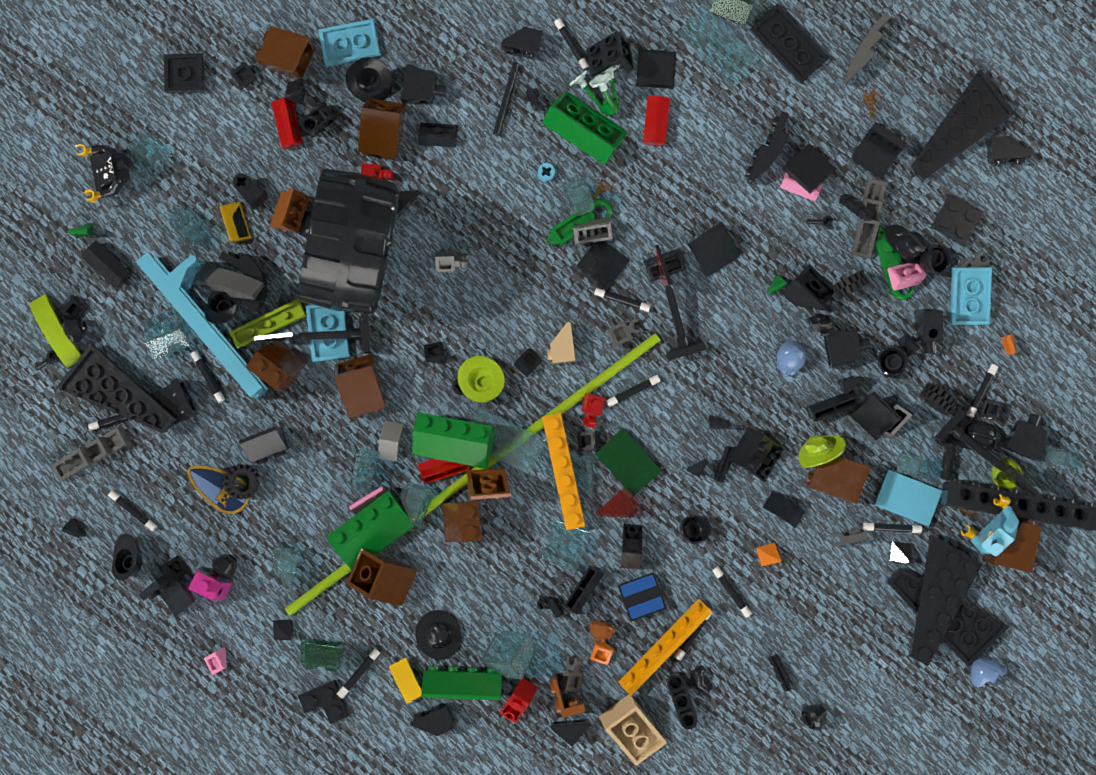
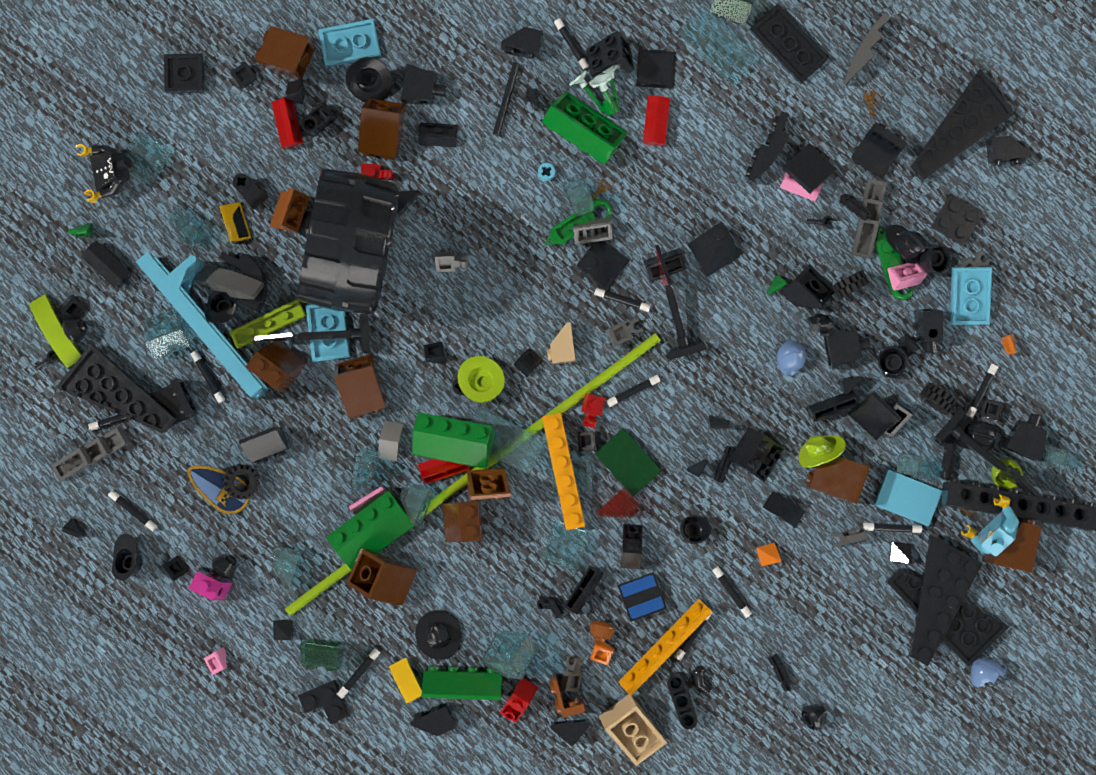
black bracket [139,570,195,617] -> none

